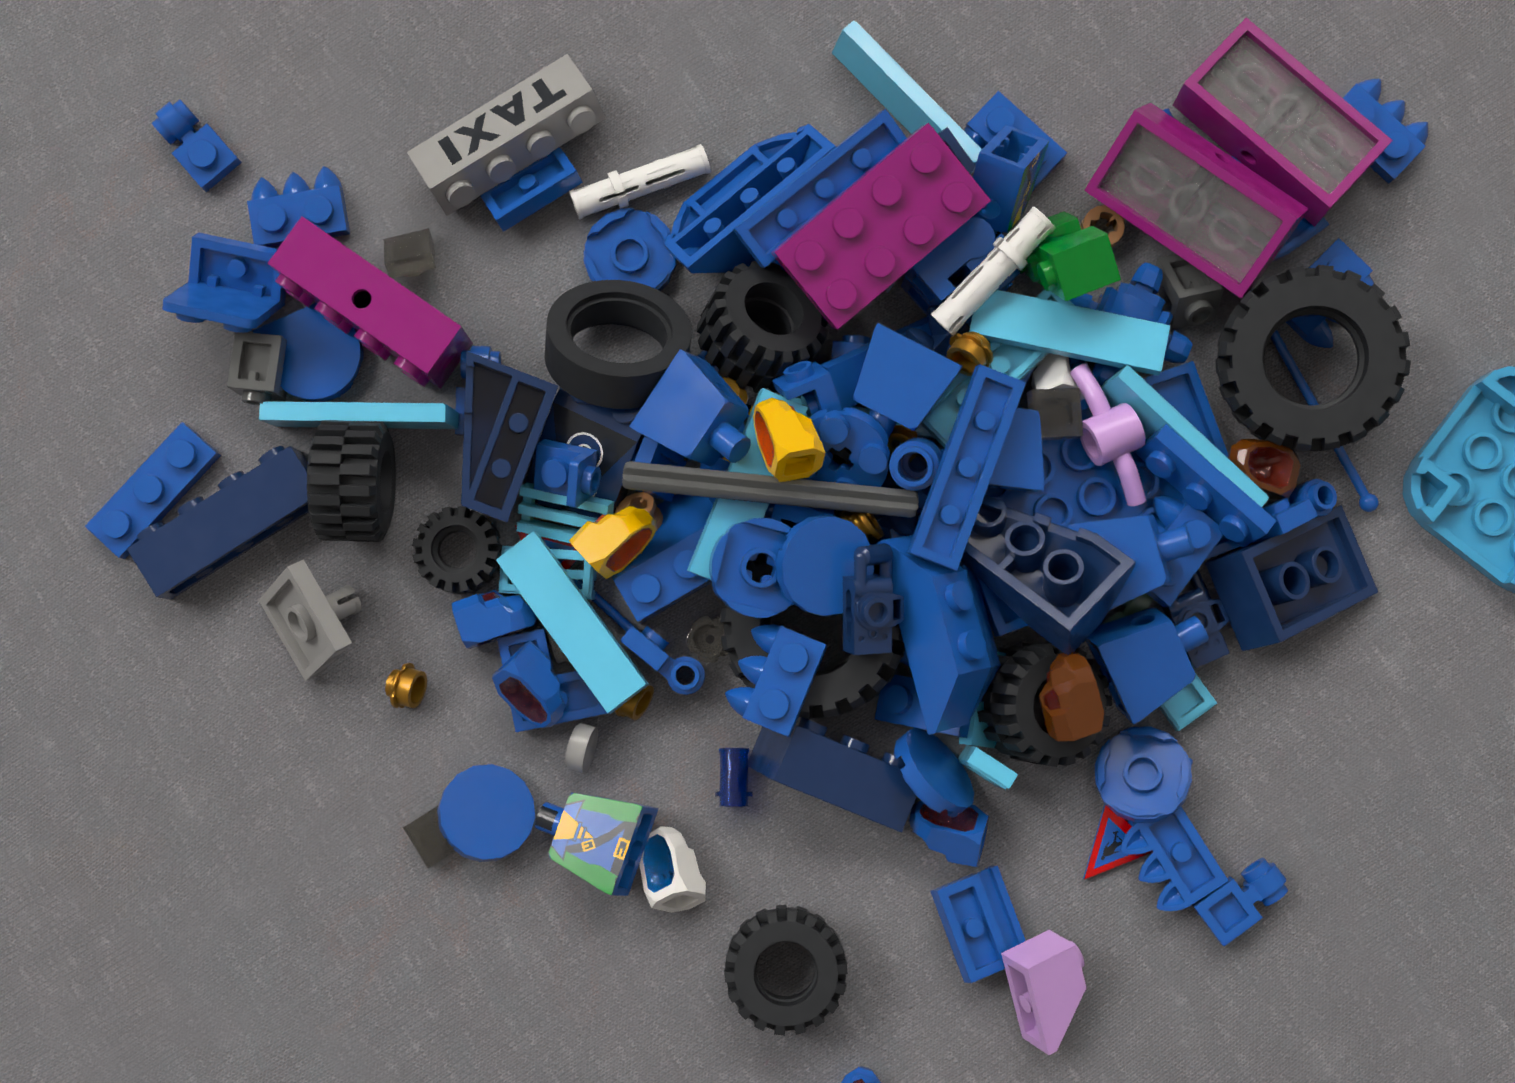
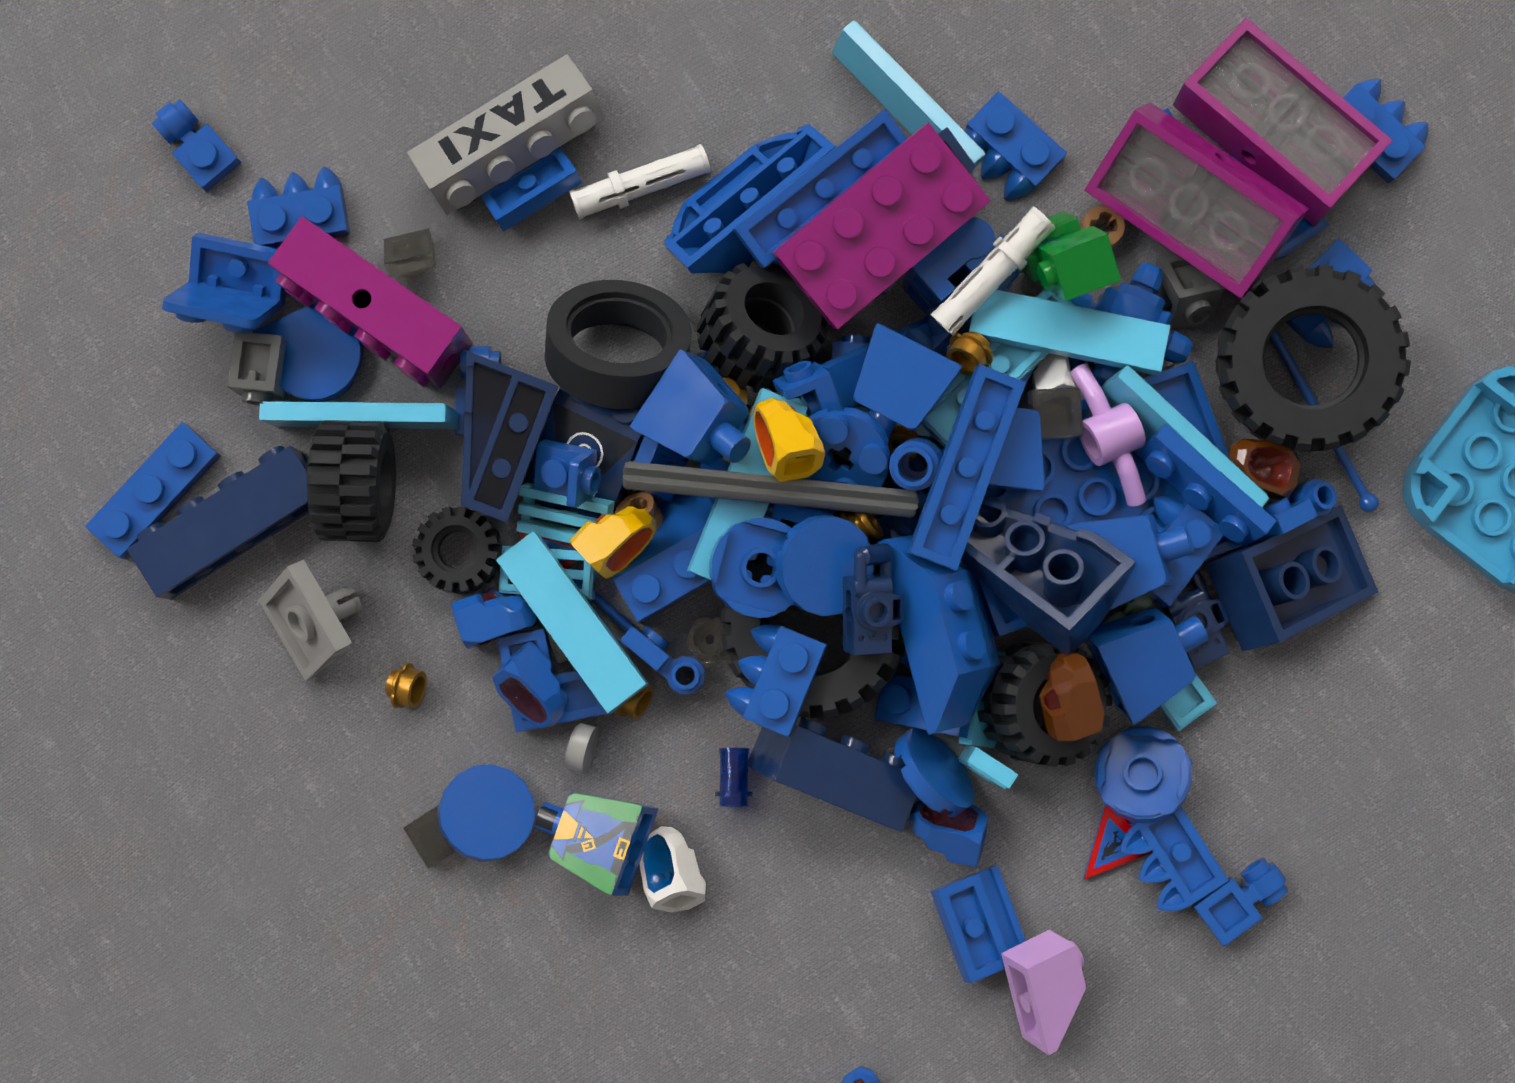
blue tile [583,208,676,291] -> none
black tyre [724,905,848,1036] -> none
blue torso [971,125,1049,239] -> none

